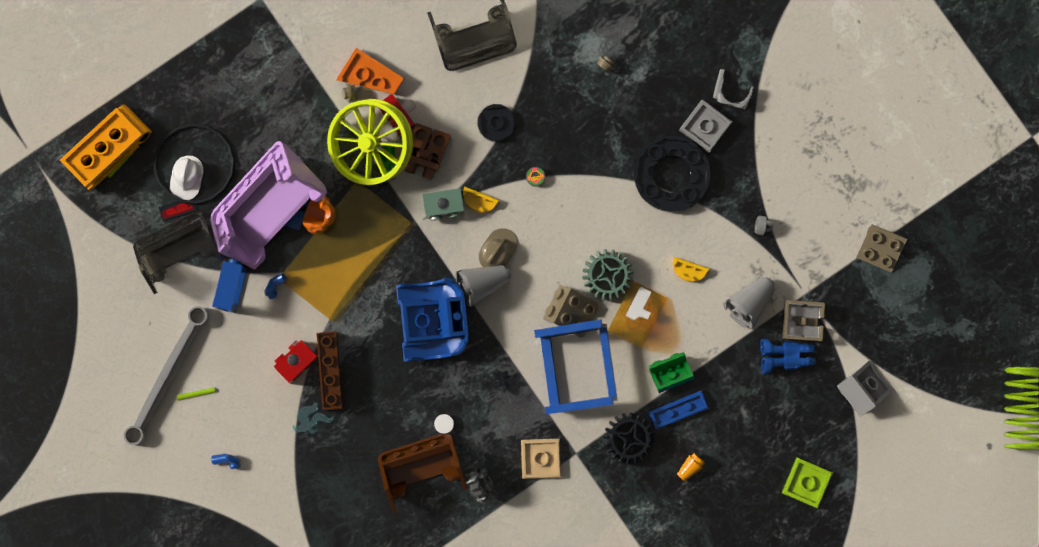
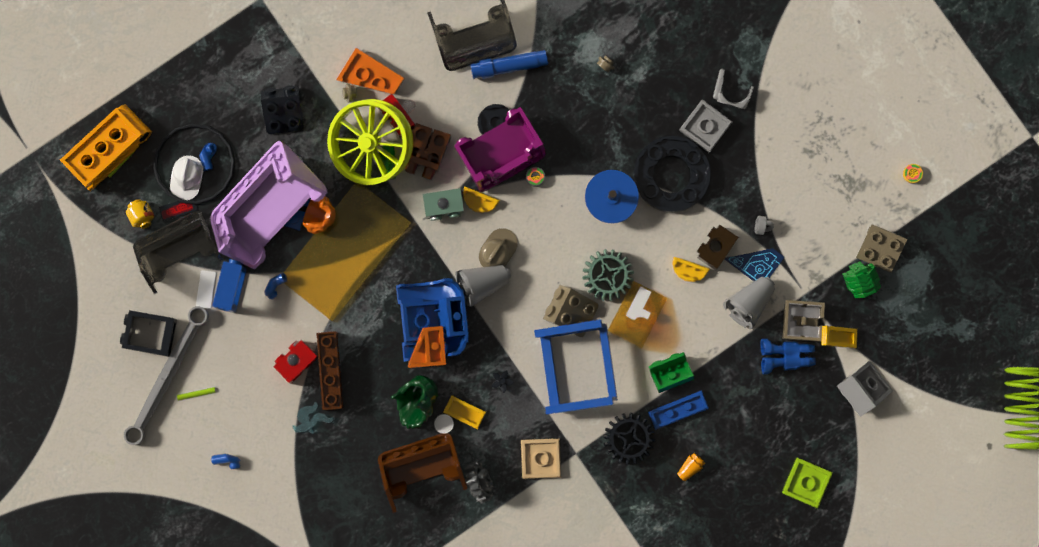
none -> black window [120,310,177,357]
none -> yellow head [126,199,154,229]
none -> white sticker [196,270,216,308]
none -> blue arm [200,143,217,171]
none -> black bracket [261,85,304,134]
none -> dark green hair [391,375,438,429]
none -> orange wing [408,326,446,368]
none -> yellow tile [443,395,486,430]
none -> magenta windscreen [454,107,546,192]
none -> blue piece [470,50,548,79]
none -> blue piece [585,170,639,224]
none -> dark brown brick [697,224,739,270]
none -> dark blue sticker [725,248,784,281]
none -> yellow tile [822,326,857,348]
none -> green hair [842,261,881,298]
none -> tile [903,164,923,184]

